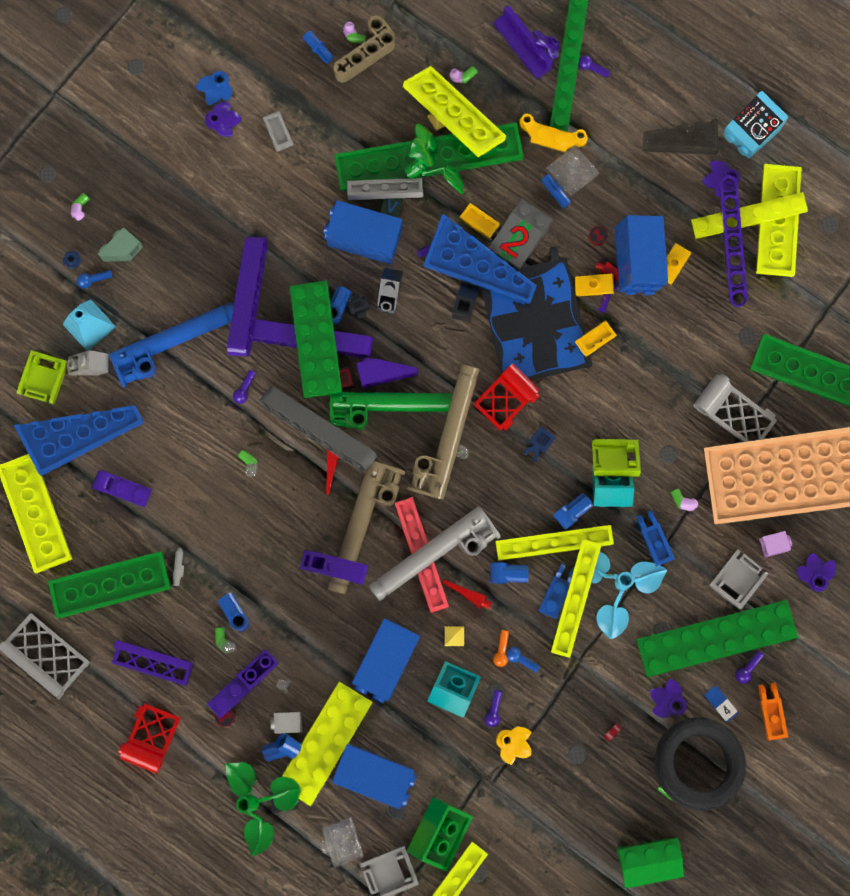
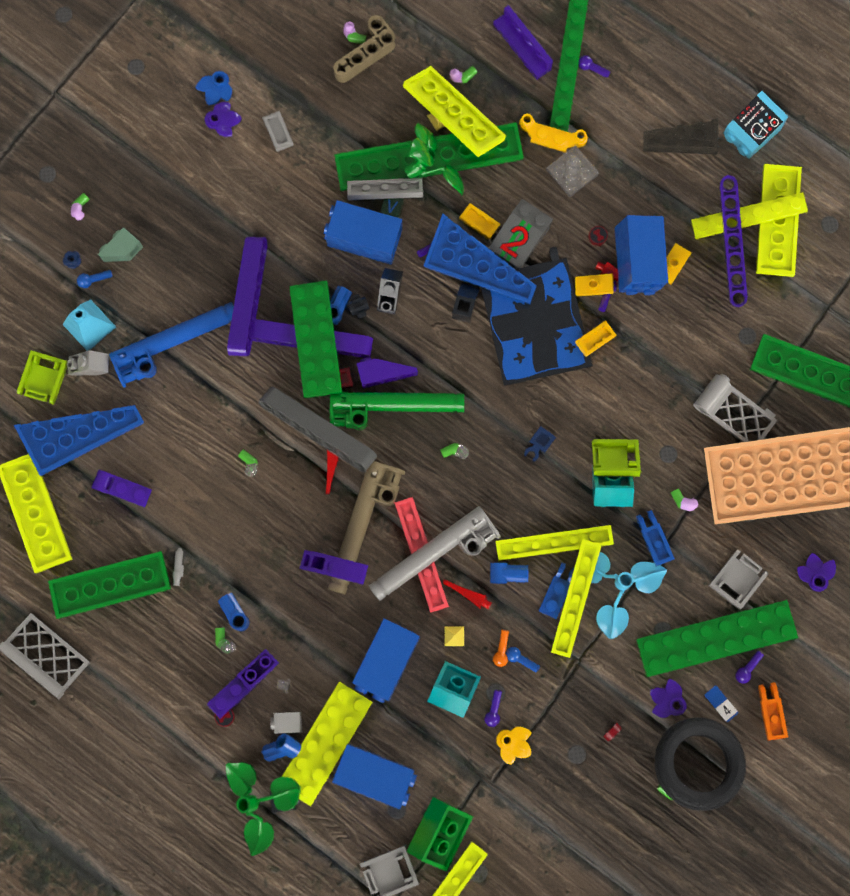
dark purple fence [112,640,194,686] -> none
red piece [118,703,181,774] -> none
dark purple bar [233,369,256,404] -> none
blue axle [303,31,334,63] -> none
clear plate [320,817,363,868] -> none
dark tan piece [407,364,480,499] -> none
red piece [473,363,540,431] -> none
dark purple plate [532,30,560,59] -> none
blue axle [541,174,572,209] -> none
blue piece [553,493,593,530] -> none
green slope [616,836,684,889] -> none
dark purple plate [702,161,740,197] -> none
lavender brick [759,531,792,558] -> none

